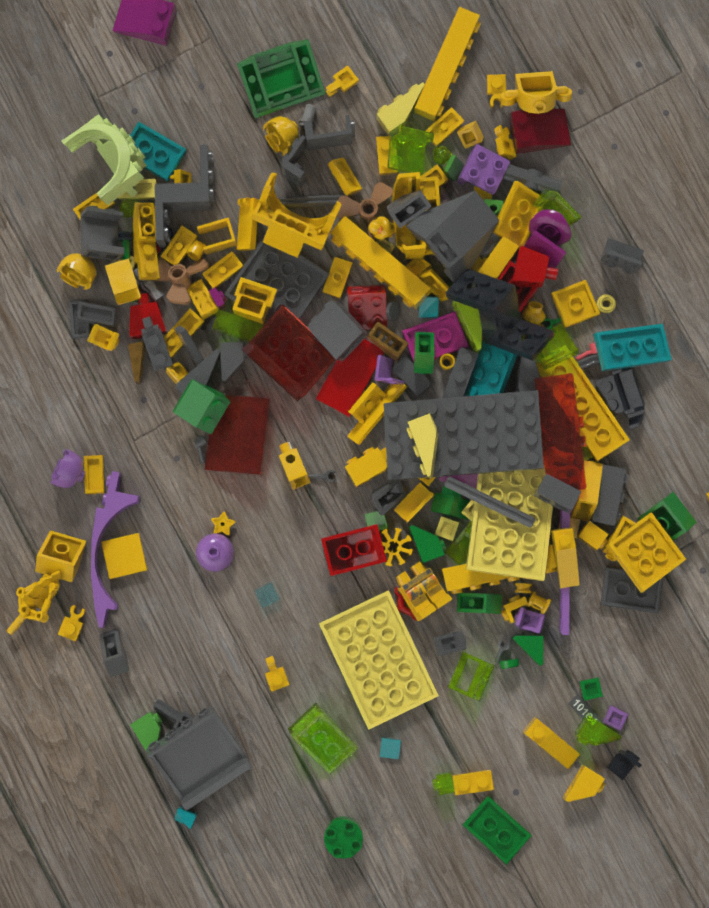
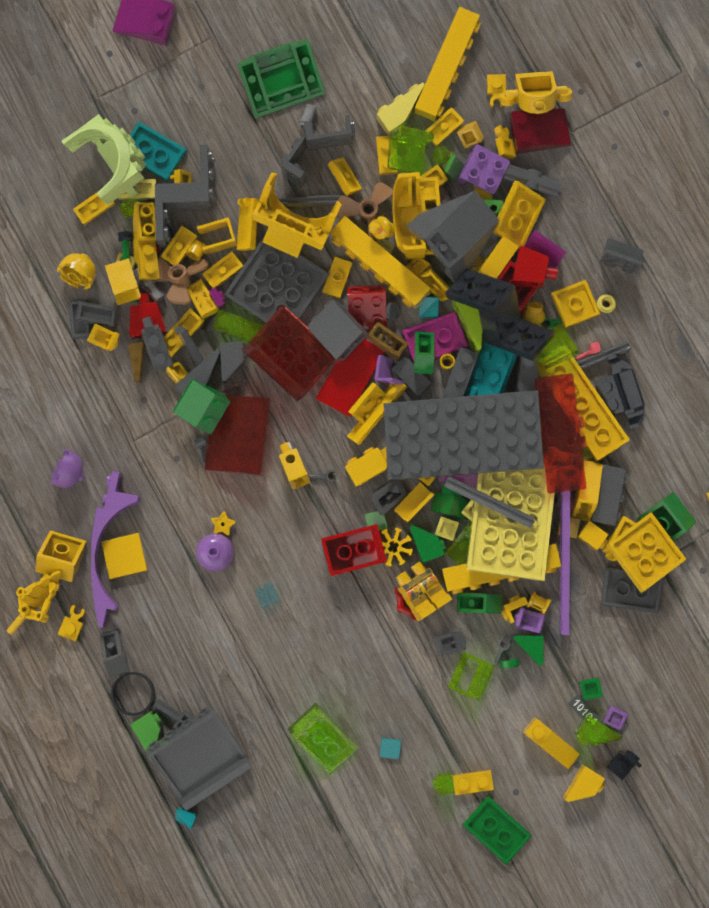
dark grey panel [80,206,124,262] -> none
yellow tile [84,455,105,495] -> none
yellow plate [232,277,277,324] -> none
yellow cylinder [263,116,299,156] -> none
yellow plate [265,656,290,692] -> none
light yellow plate [319,590,439,730] -> none
green brick [324,816,363,859] -> none
yellow plate [325,65,359,97] -> none
dark grey slope [387,190,432,228] -> none
light yellow slope [407,413,439,479] -> none
yellow bush [515,583,532,593] -> none
magenta hat [529,209,571,246] -> none
clear neon green tile [533,190,582,226] -> none
dark grey hinge [534,474,581,514] -> none
yellow slope [551,527,580,588] -> none
teal plate [593,323,672,371] -> none
none -> black tyre [111,672,155,716]

